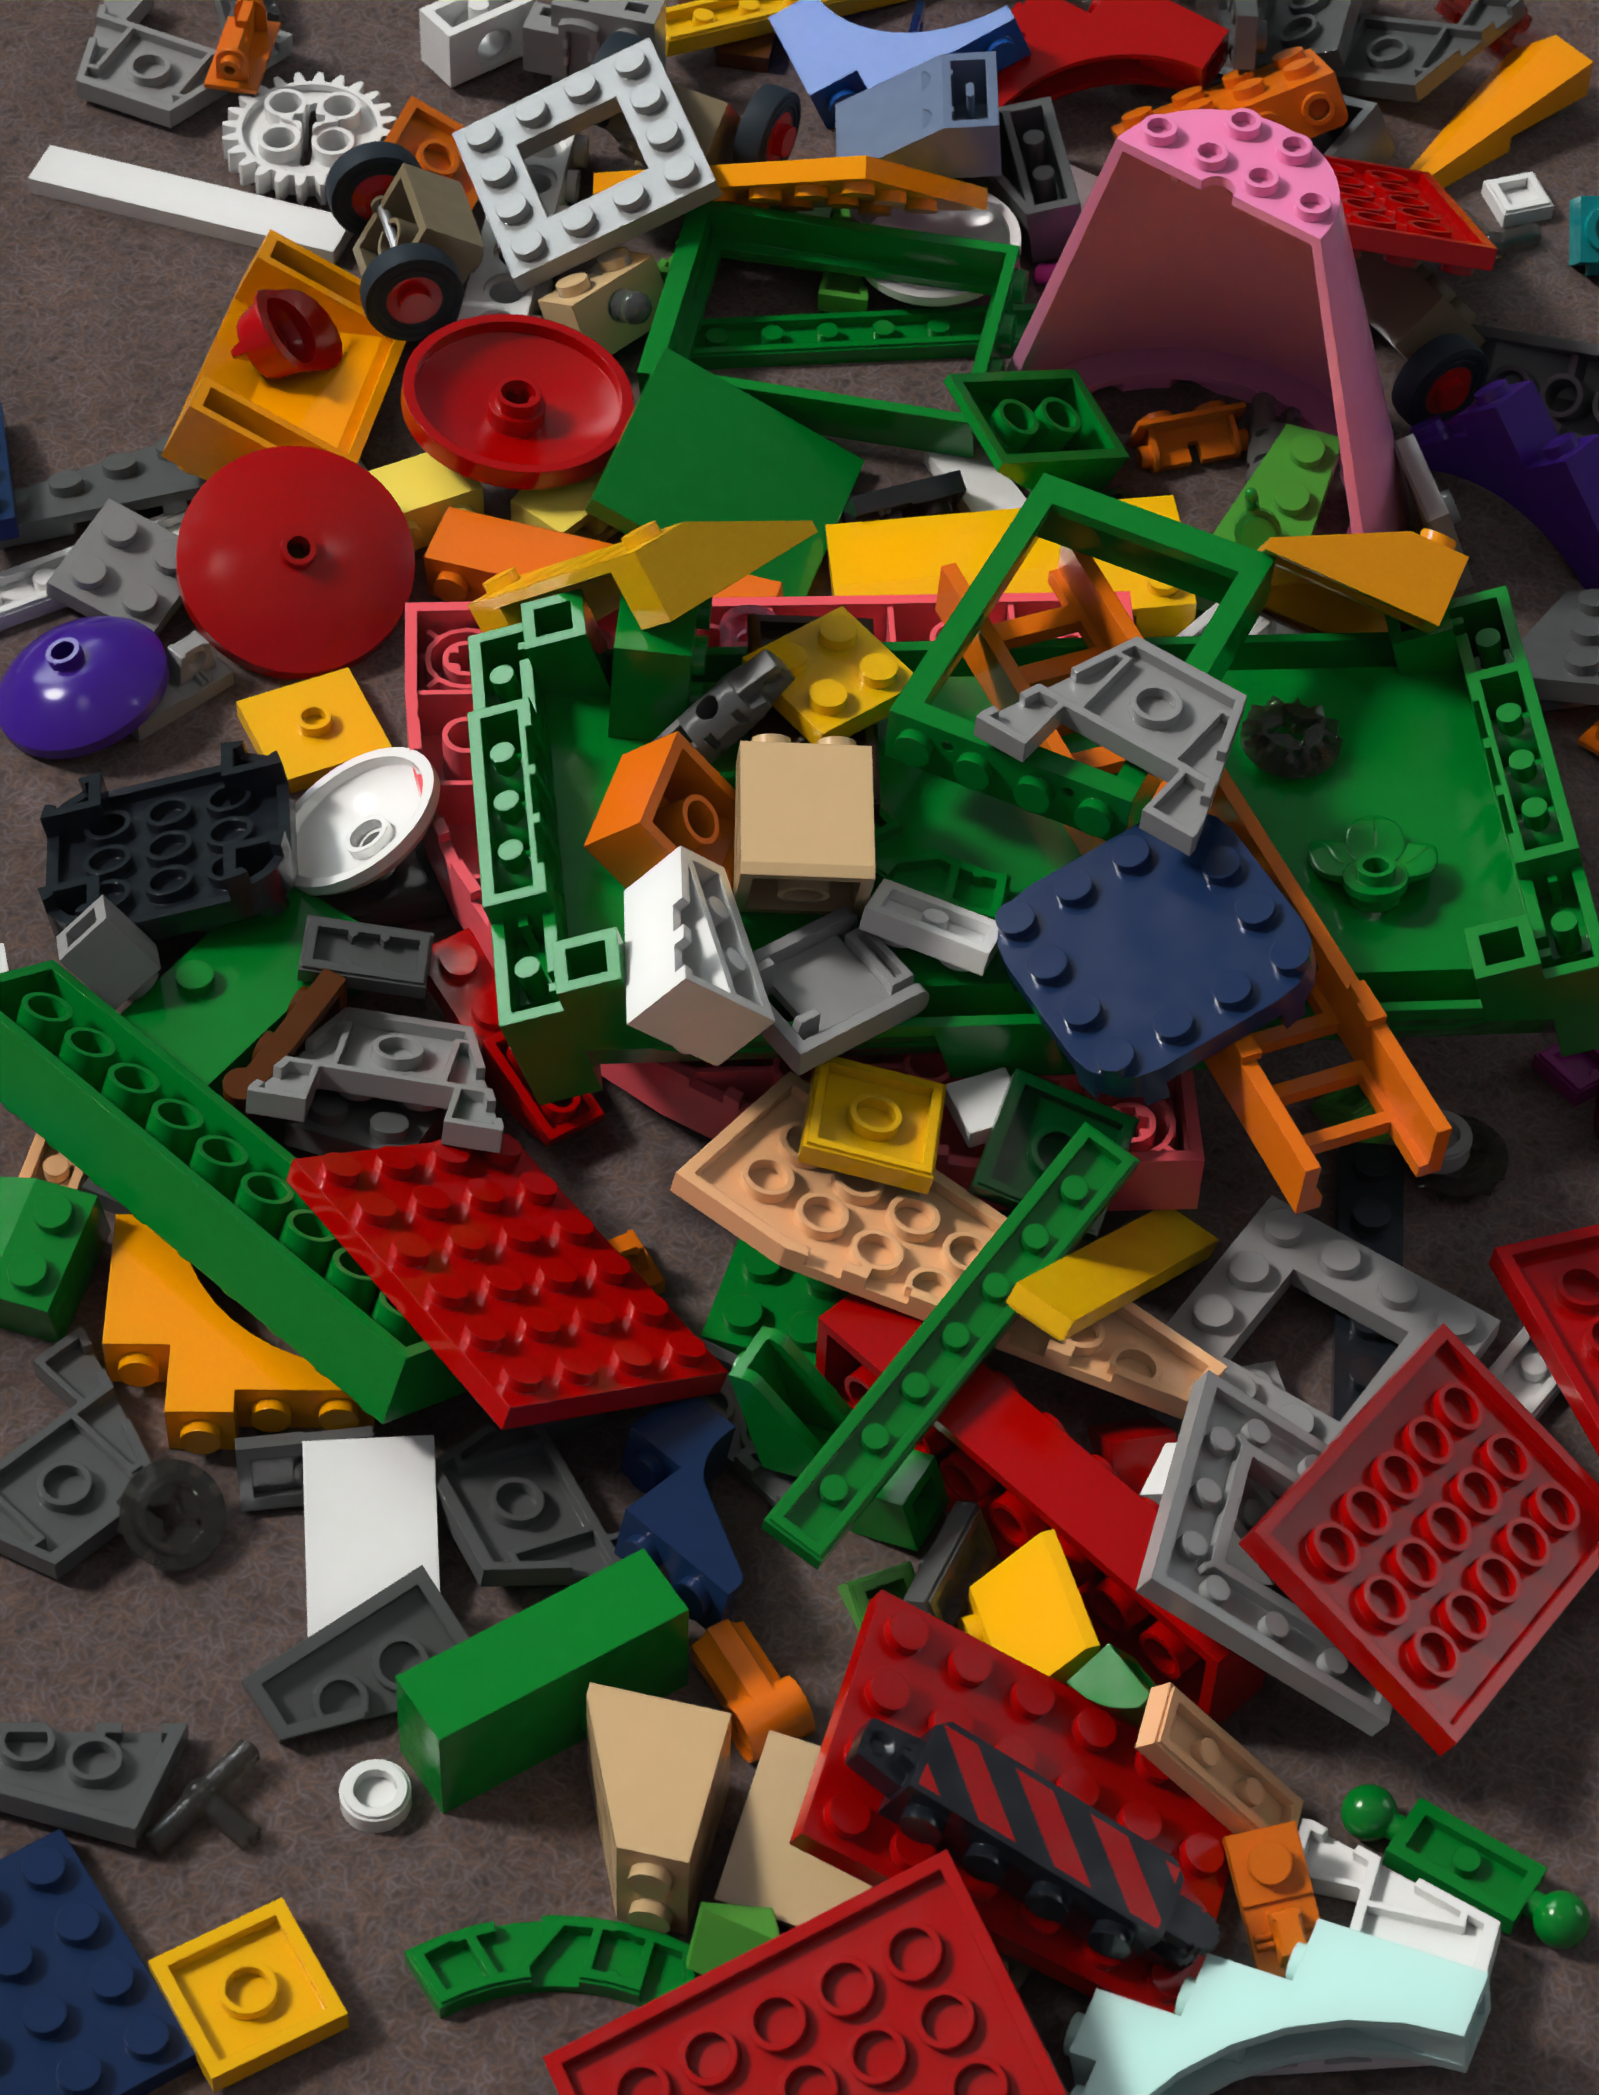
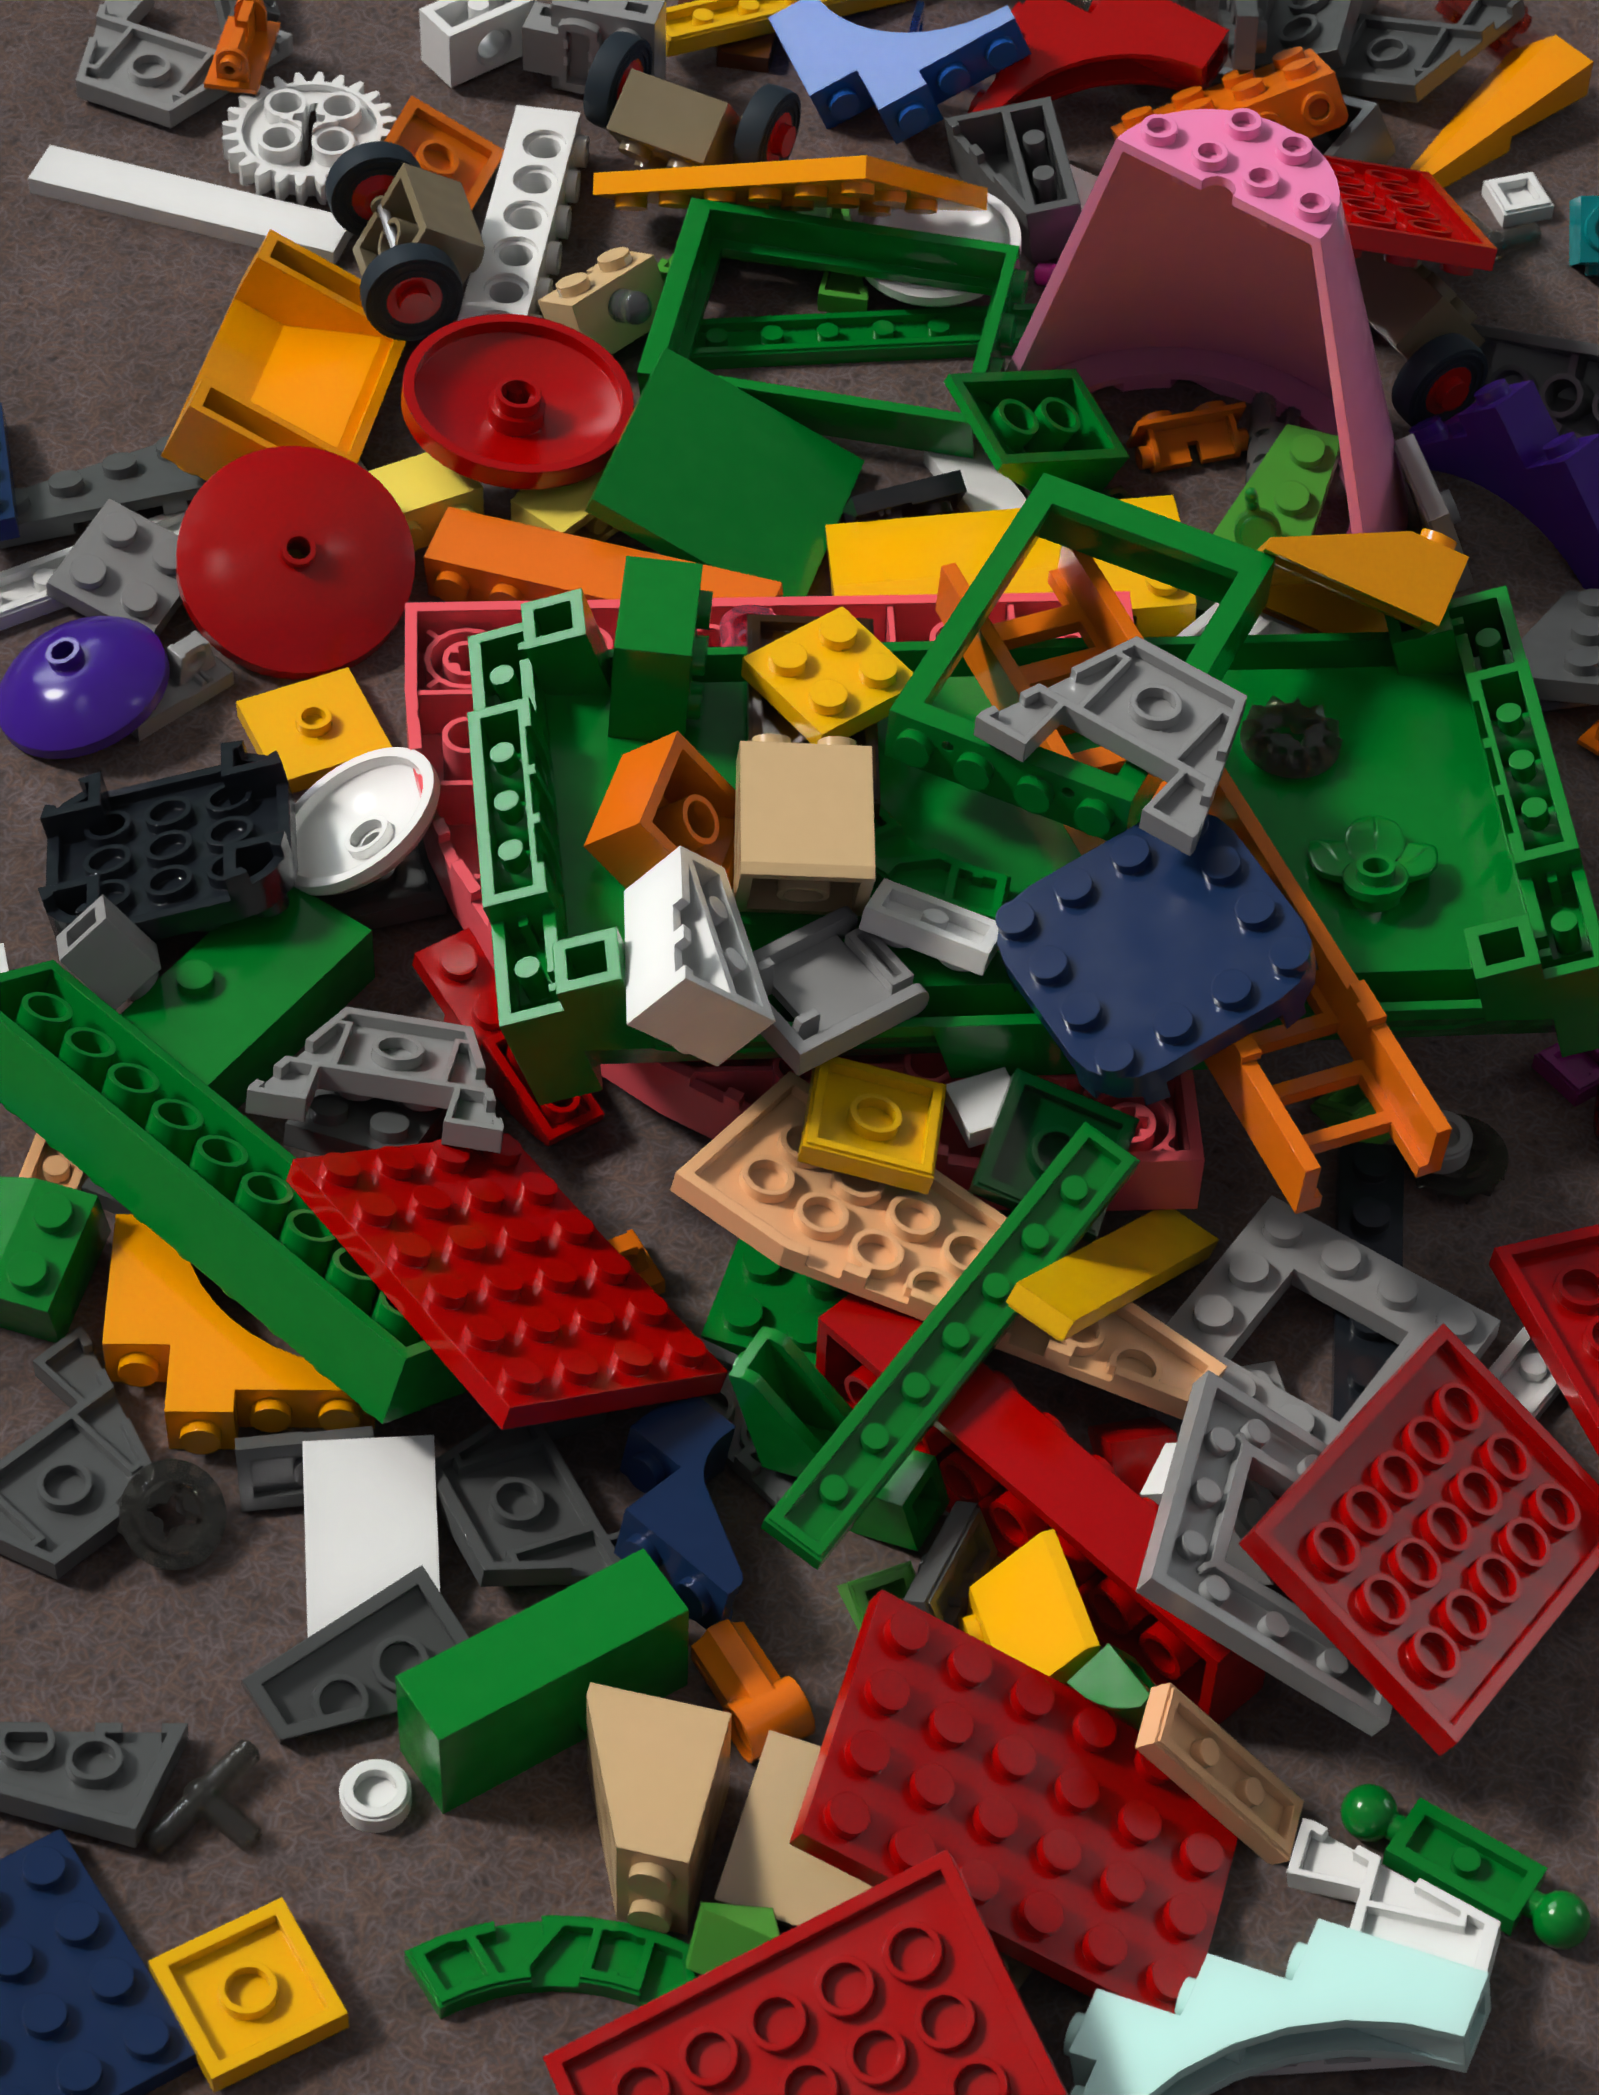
reddish brown plate [223,968,347,1128] -> none
red piece [231,289,342,380] -> none
dark grey plate [297,915,434,999] -> none
plate [452,37,723,293] -> none
yellow slope [468,520,818,633] -> none
dark grey hinge [652,649,795,765] -> none
sand blue slope [835,51,1002,178] -> none
black hinge [845,1717,1222,1973] -> none
orange hinge [1222,1820,1320,1978] -> none

